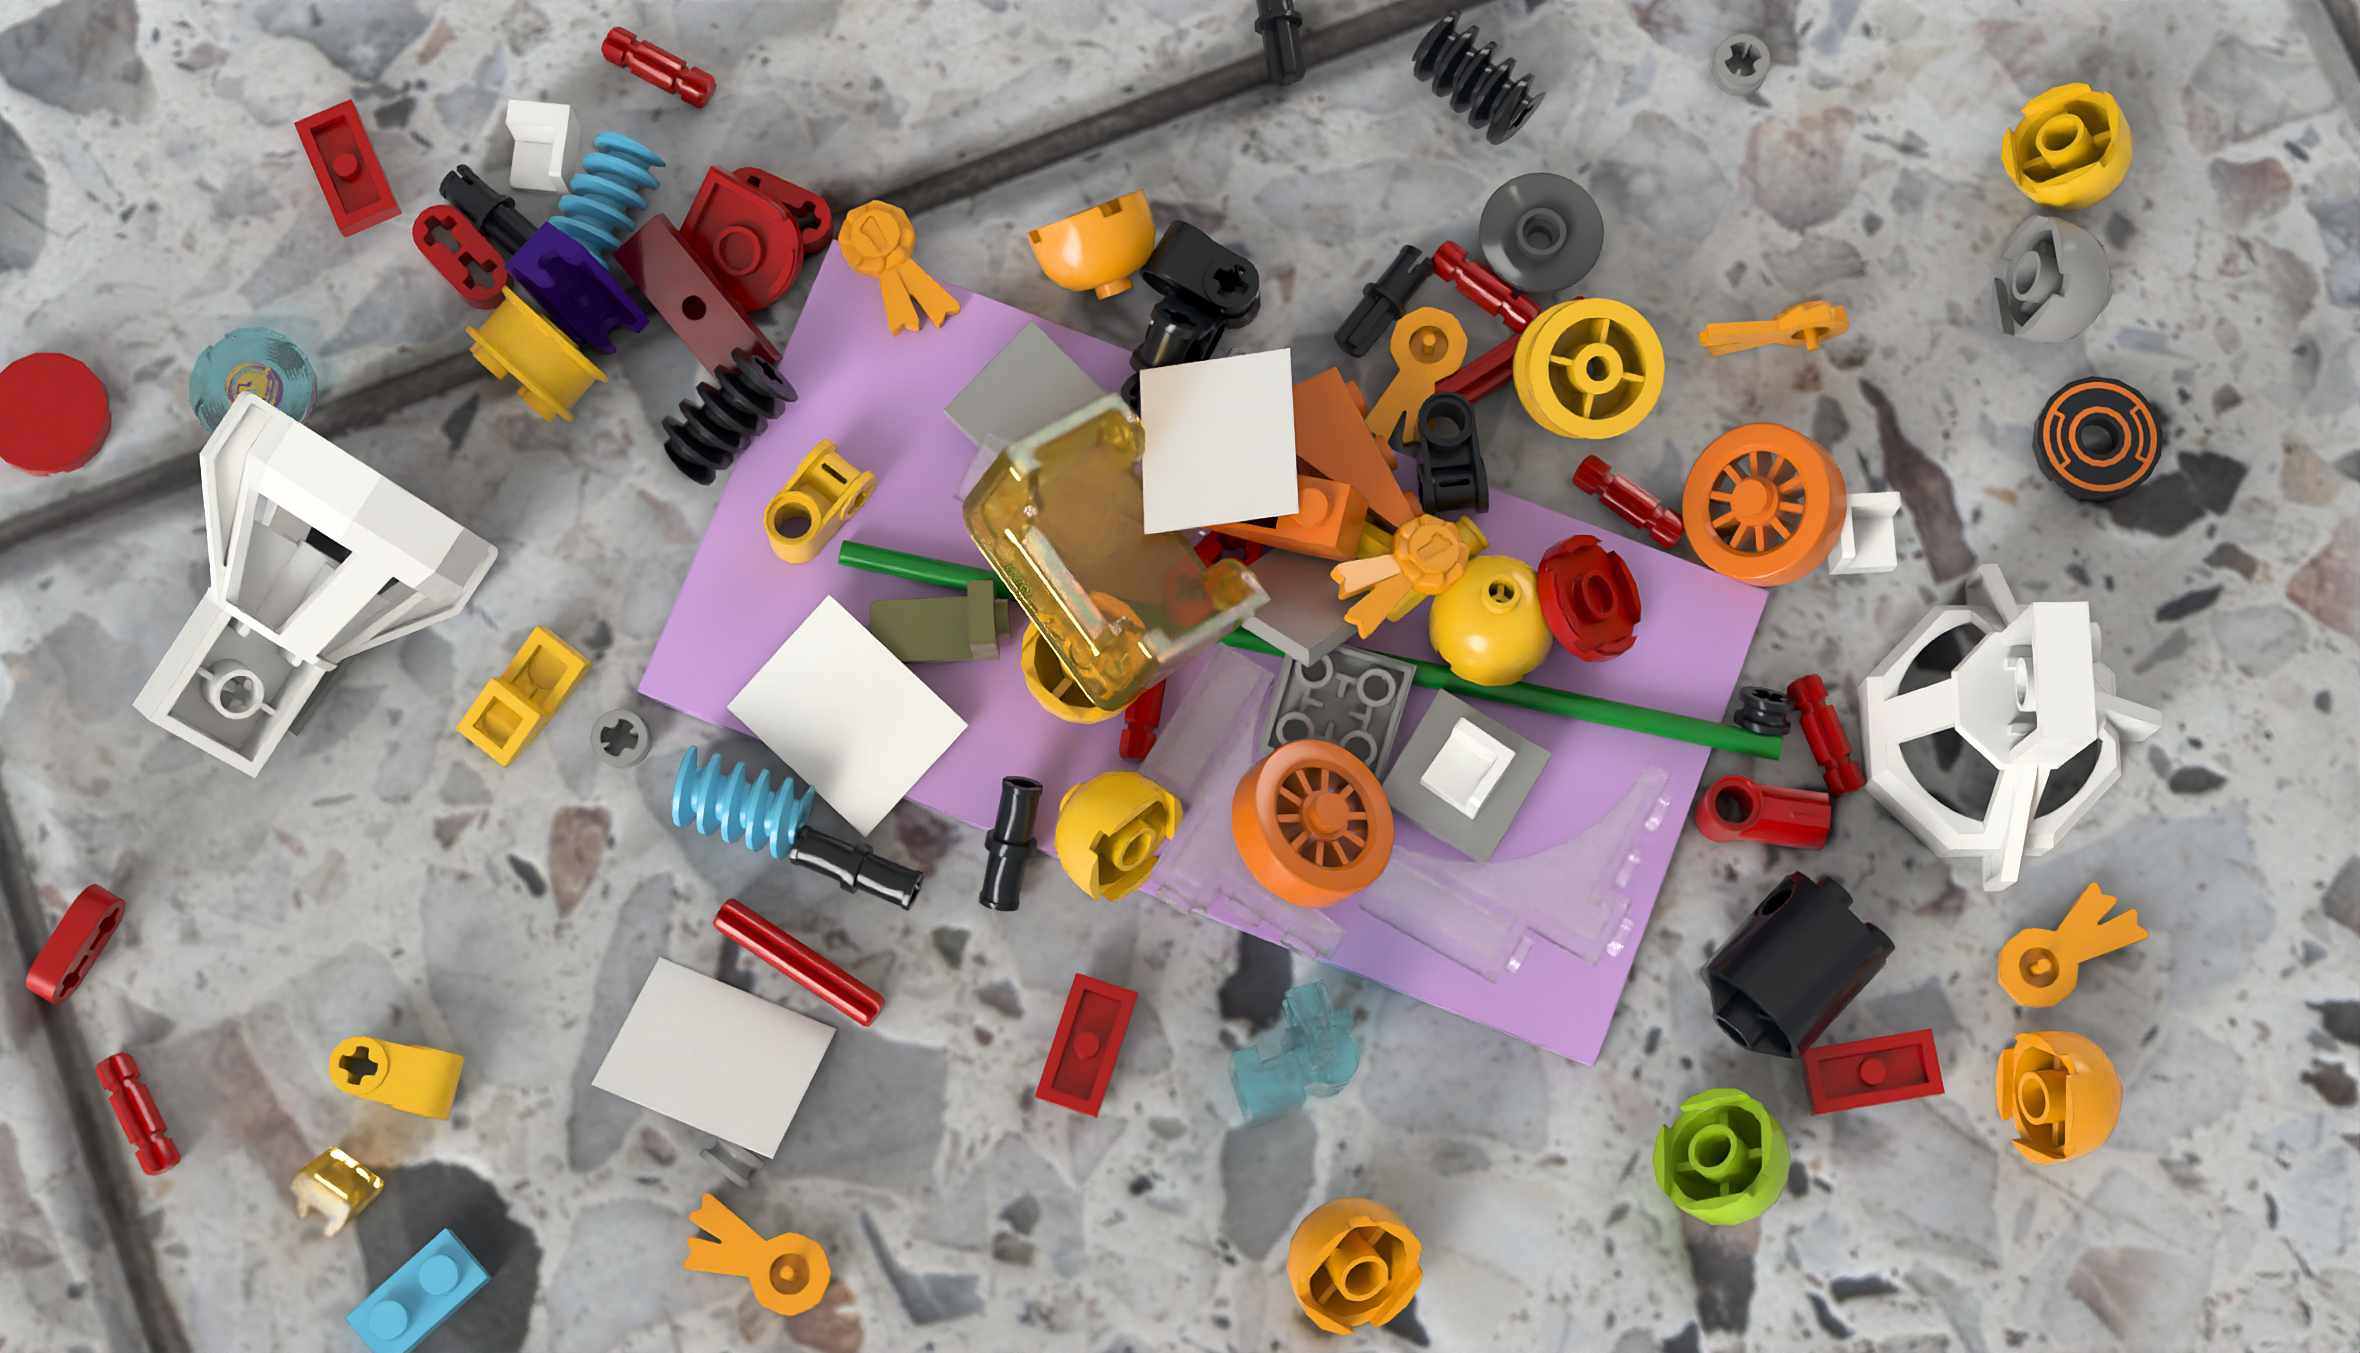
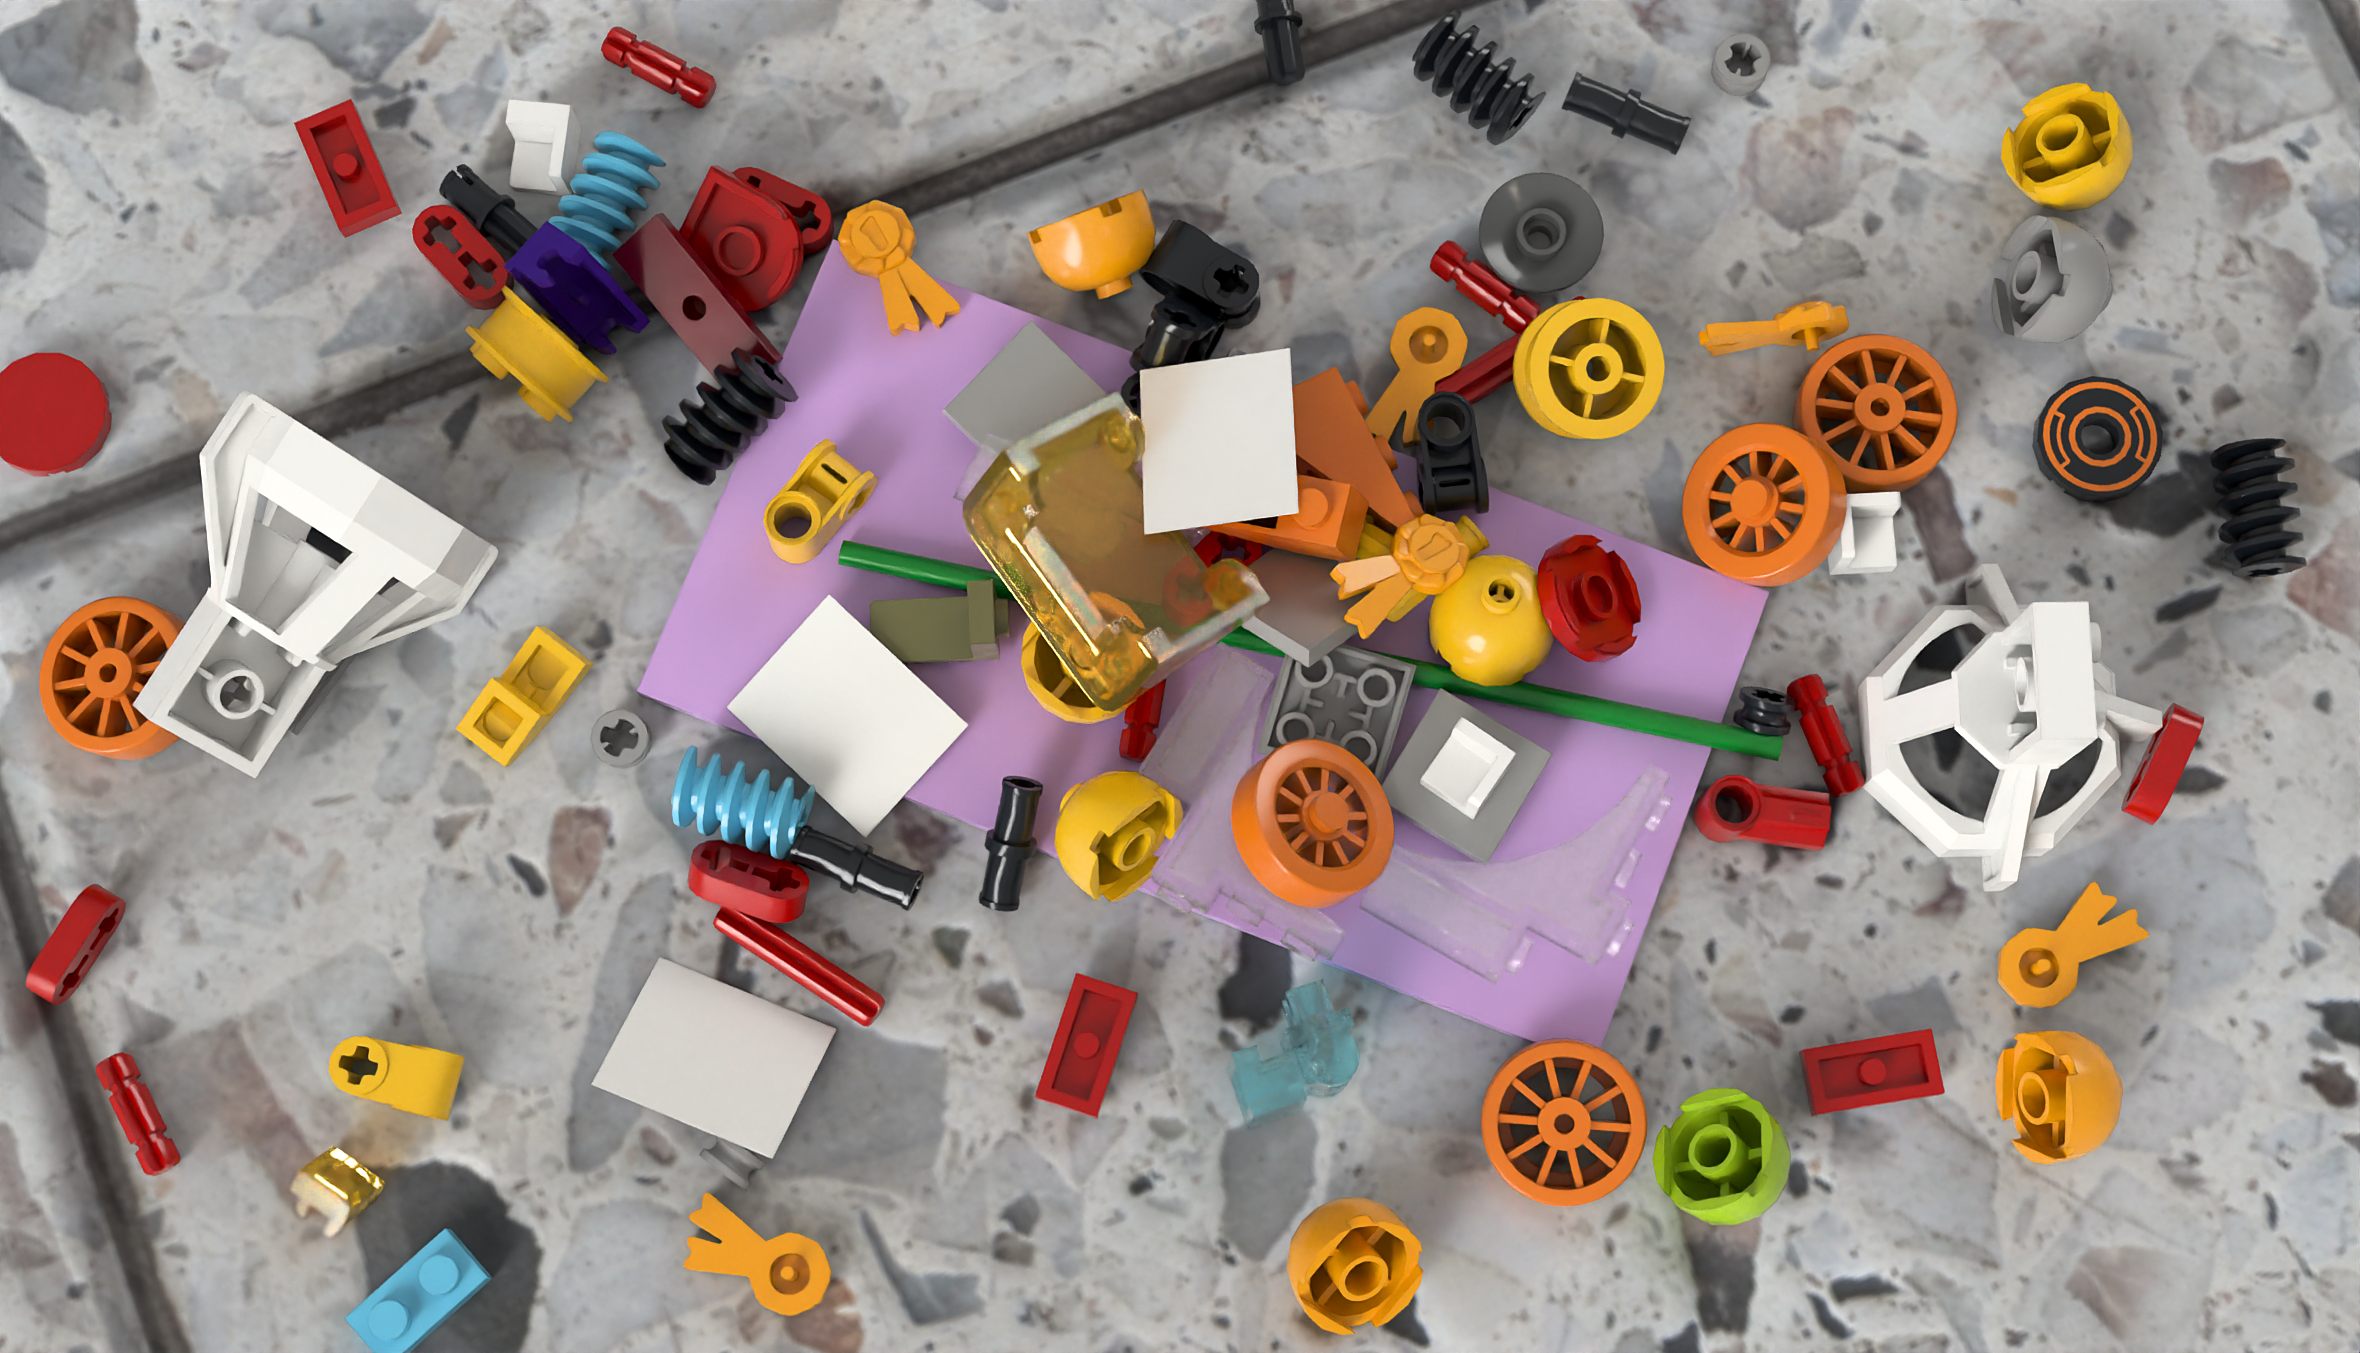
clear light blue tile [189,327,317,435] -> none
black axle [1334,245,1435,359] -> none
red axle [1572,455,1685,548] -> none
black cylinder [1700,871,1895,1059] -> none
none -> orange wheel [39,596,186,760]
none -> red beam [687,840,810,923]
none -> orange wheel [1481,1038,1647,1206]
none -> black pin [1561,72,1691,155]
none -> orange wheel [1792,334,1958,494]
none -> red beam [2121,703,2204,825]
none -> black piece [2210,438,2307,578]

